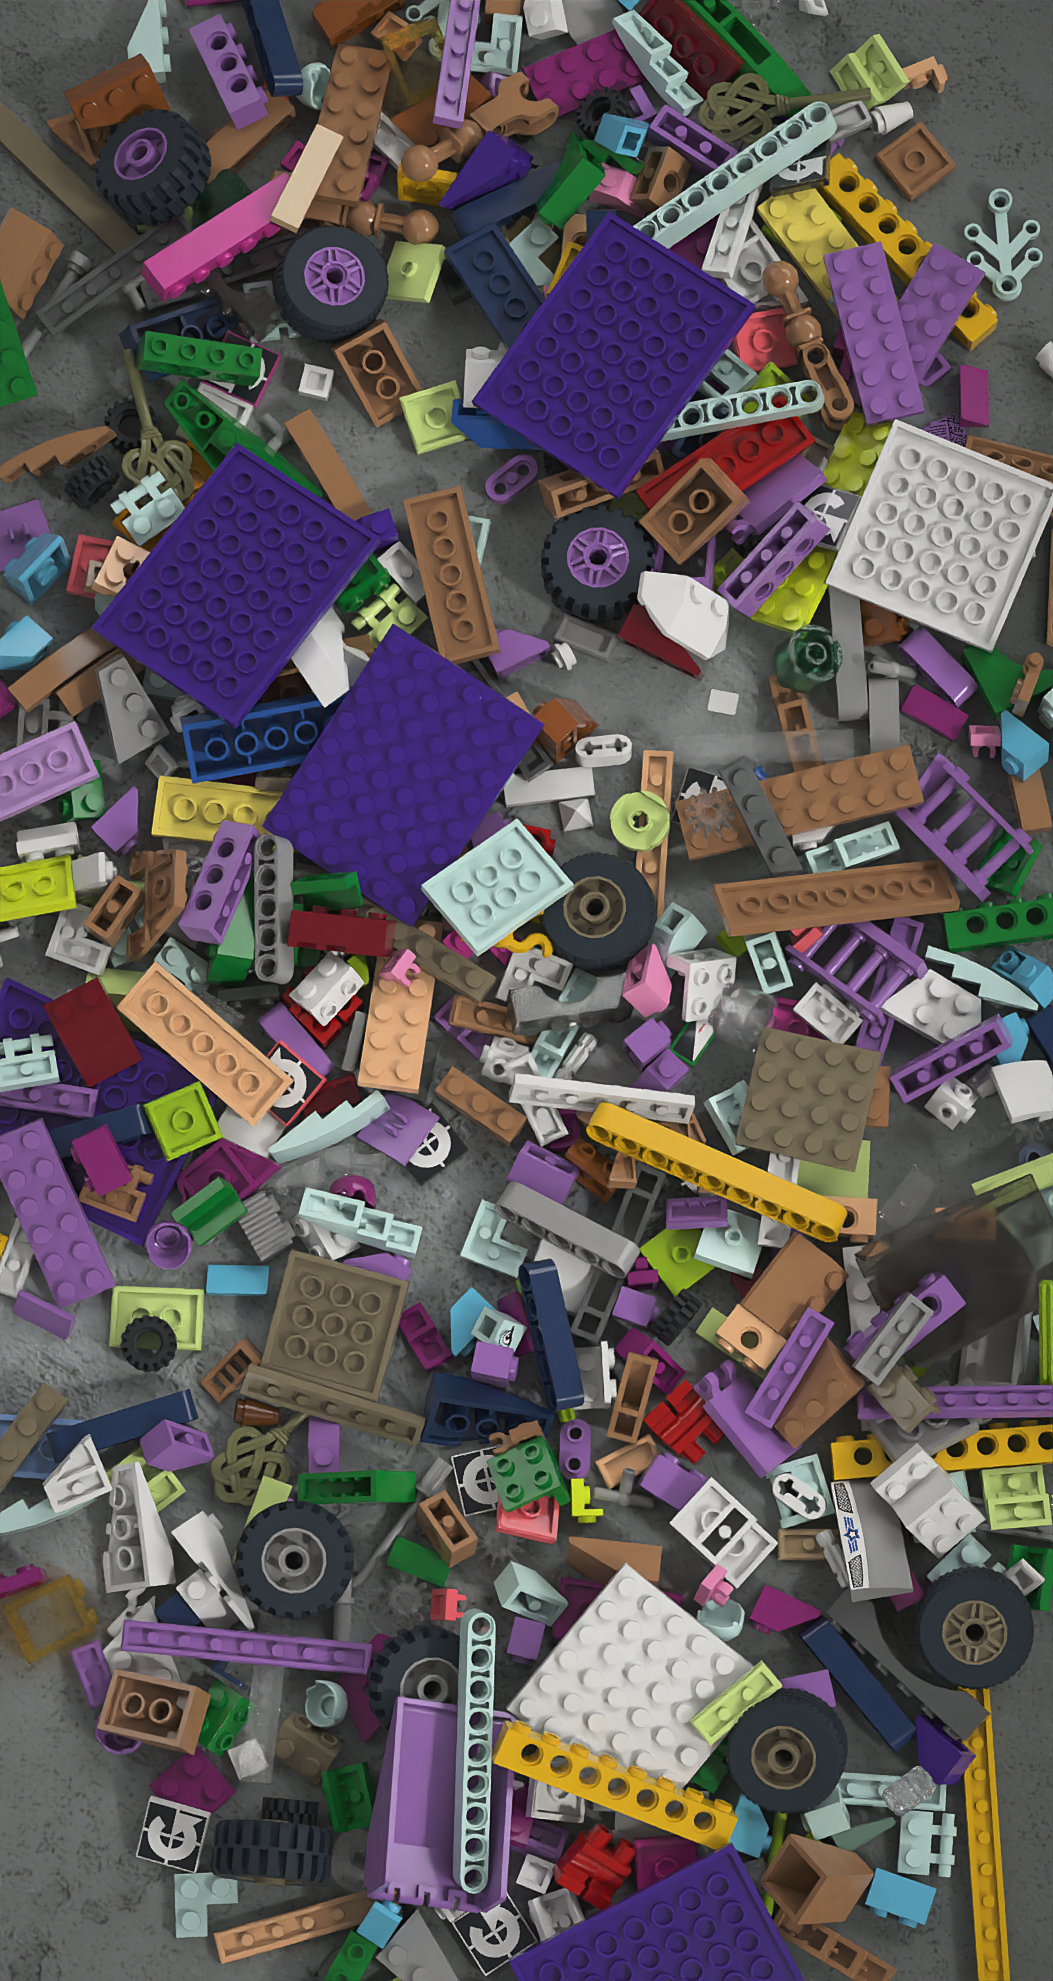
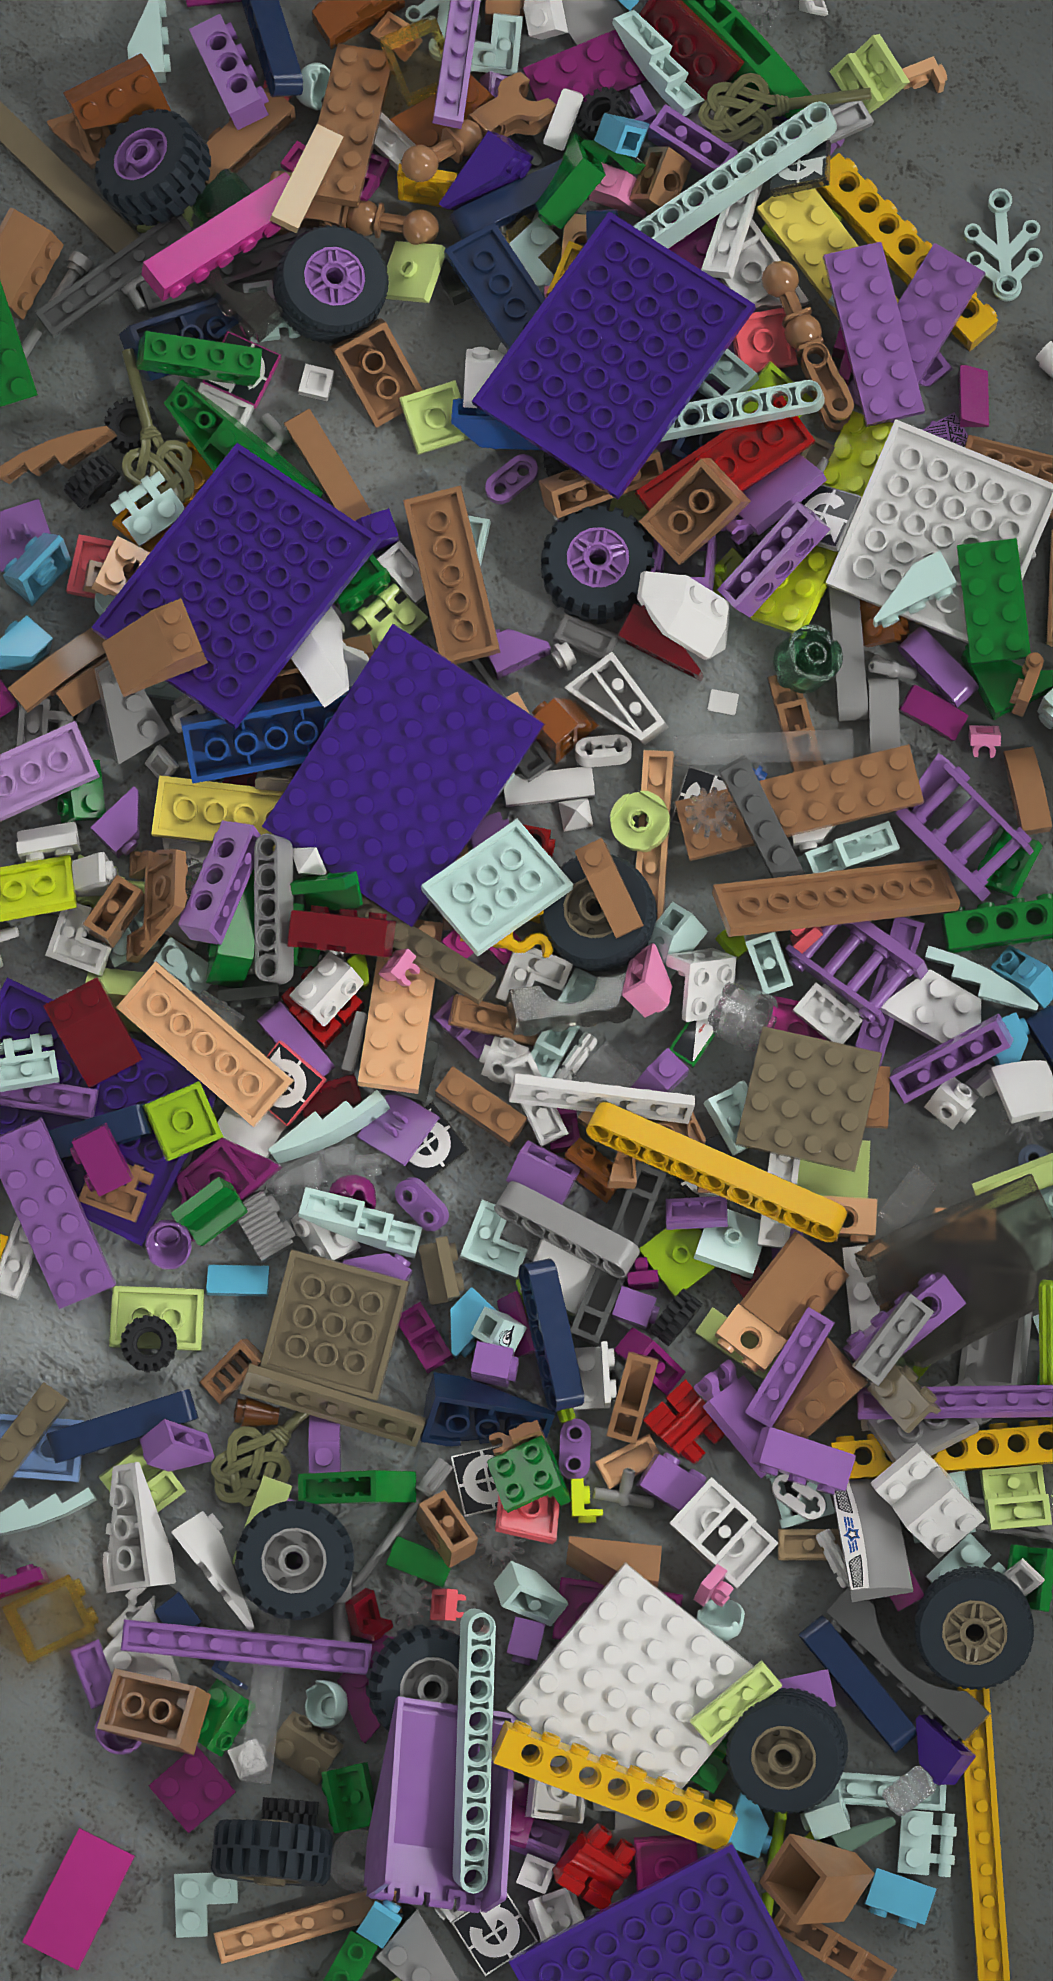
medium lavender slope [13,1290,77,1339] -> none
white wing [43,1434,113,1514] -> none
tile [136,1796,211,1873] -> none
white slope [176,1569,240,1630] -> none
medium lavender brick [623,1018,672,1073] -> none
magenta slope [748,1585,821,1635] -> none
white cone [869,101,913,135] -> none
medium nougat tile [874,121,957,202] -> none
medium azure slope [1001,709,1049,782] -> none
none -> dark pink tile [22,1828,135,1970]
none -> medium nougat slope [102,598,208,697]
none -> white slope [293,847,327,876]
none -> dark red bracket [345,1588,394,1641]
none -> medium lavender plate [395,1177,449,1231]
none -> dark tan bracket [419,1236,465,1306]
none -> white slope [543,88,584,151]
none -> white wedge [564,652,669,745]
none -> medium nougat slope [575,838,644,939]
none -> medium lavender brick [751,1427,856,1495]
none -> light aqua slope [873,551,957,628]
none -> green plate [957,538,1031,665]

